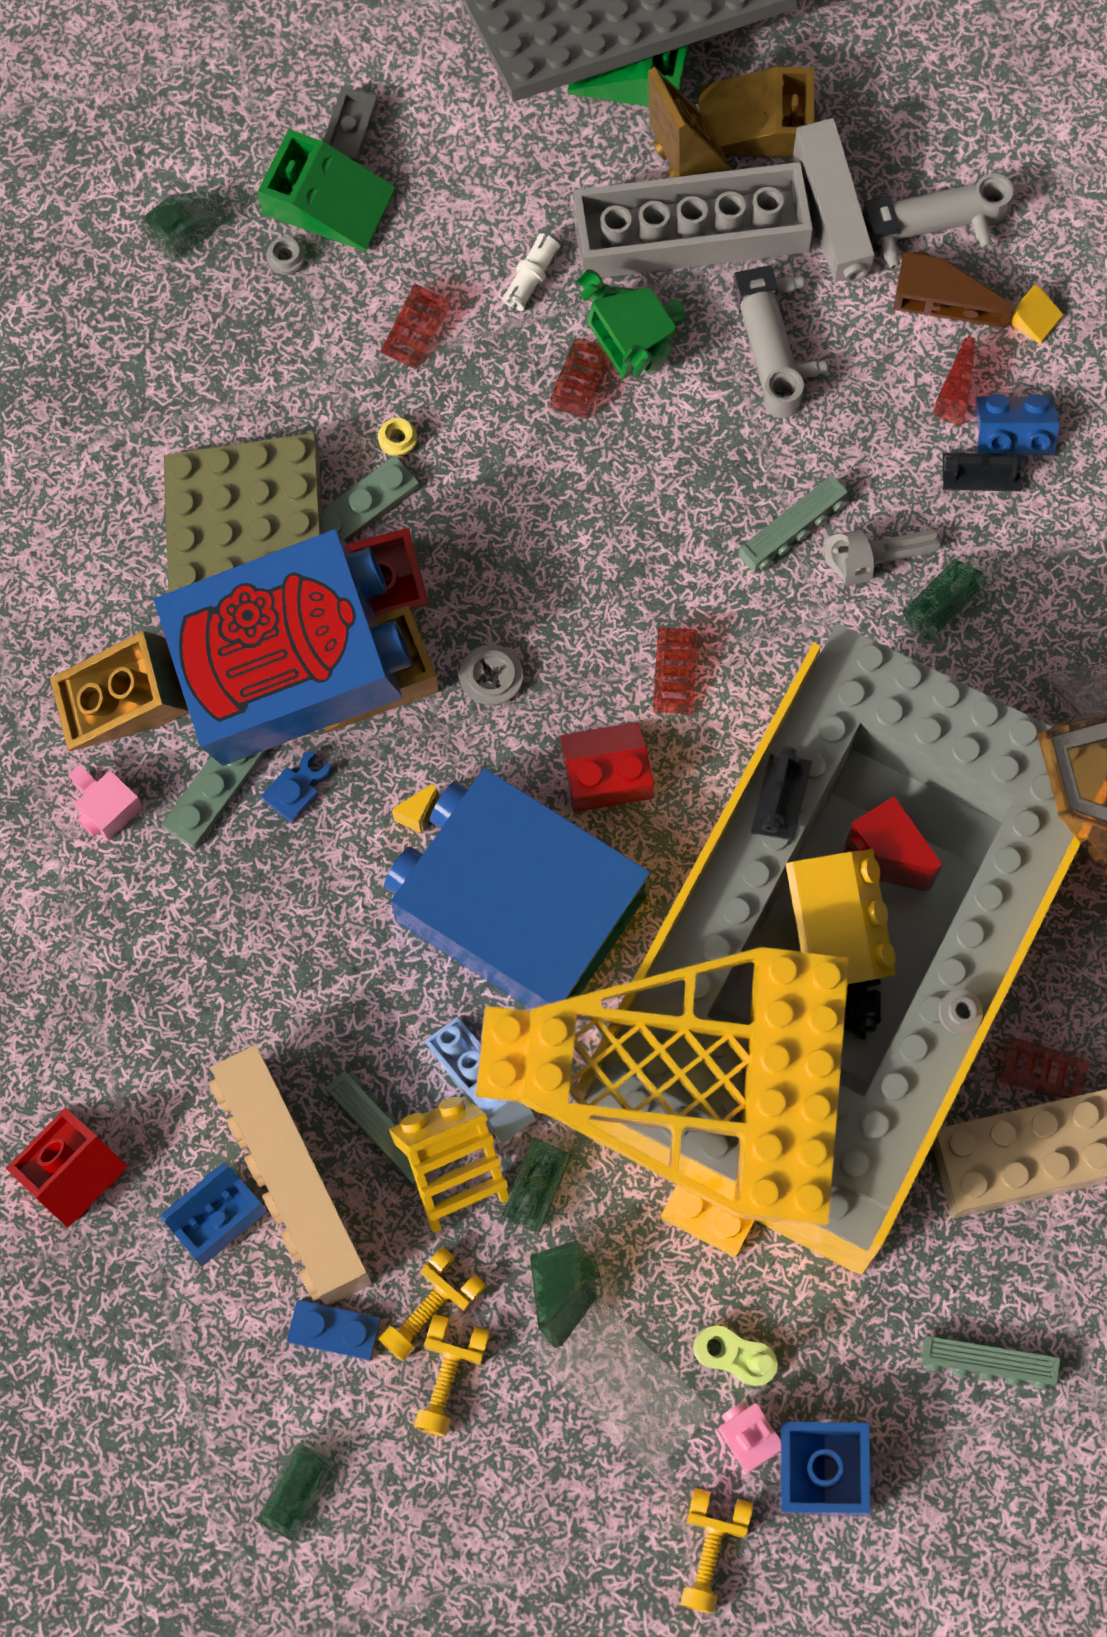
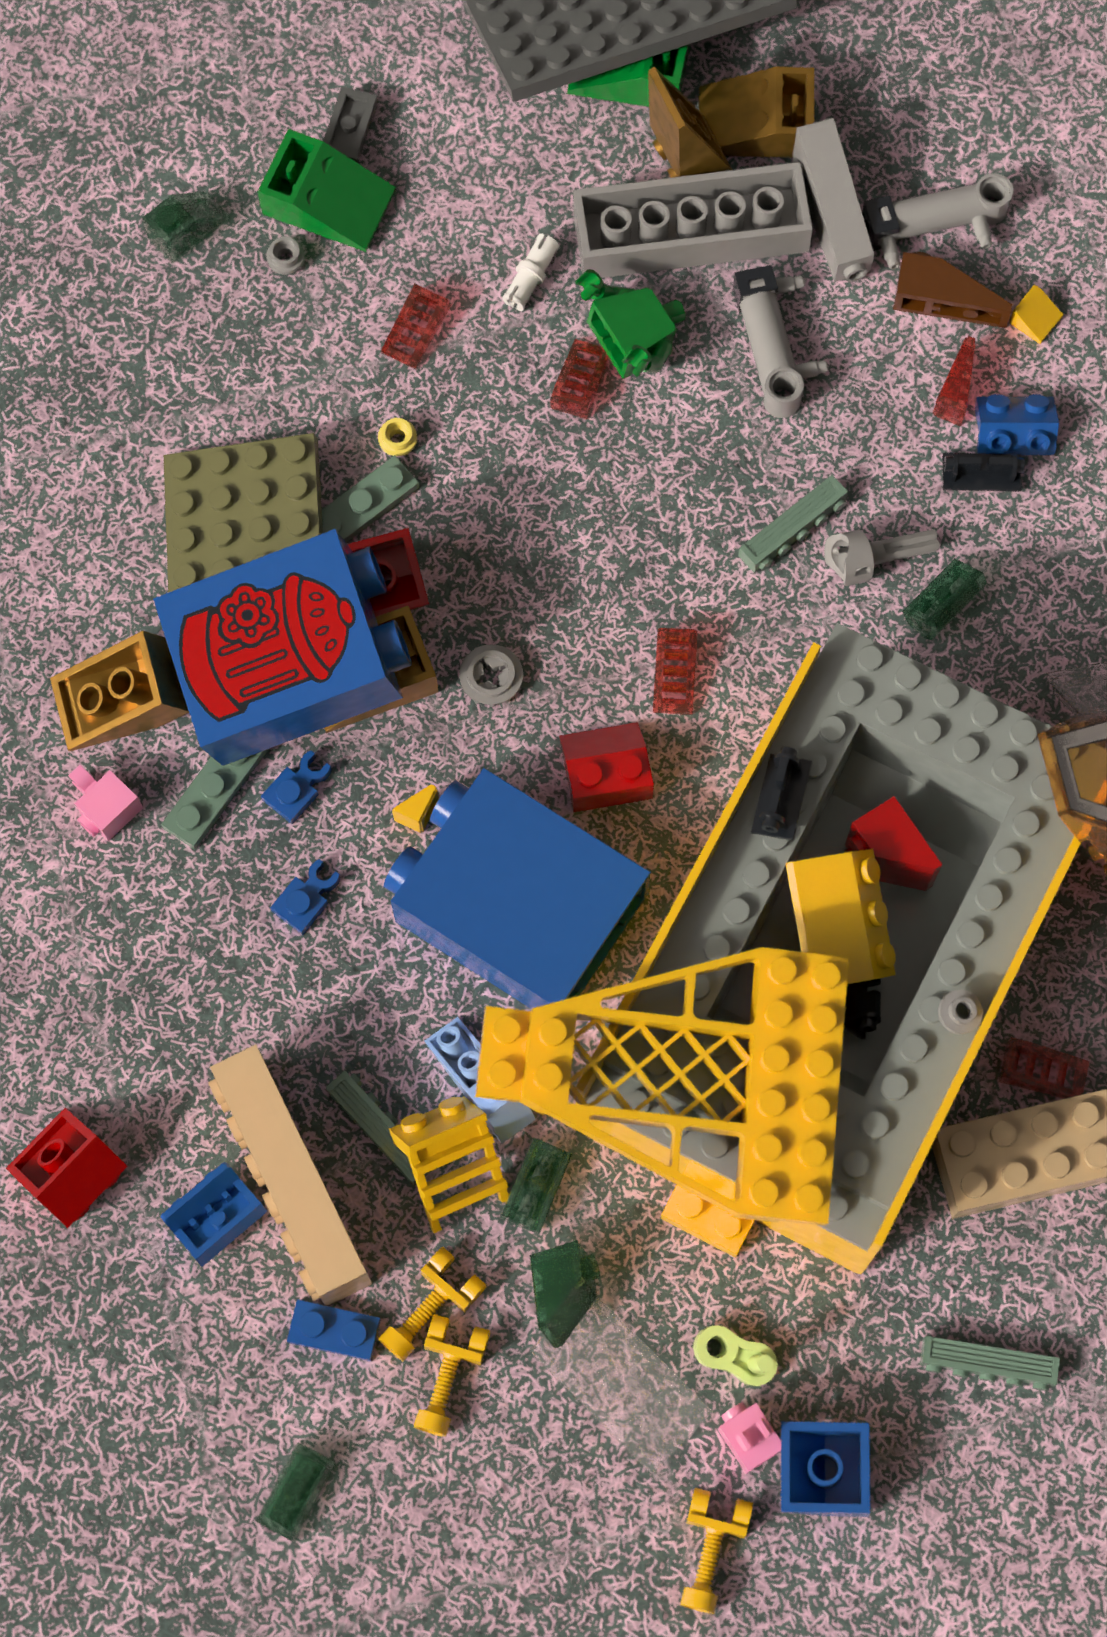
none -> blue plate [270,859,341,935]

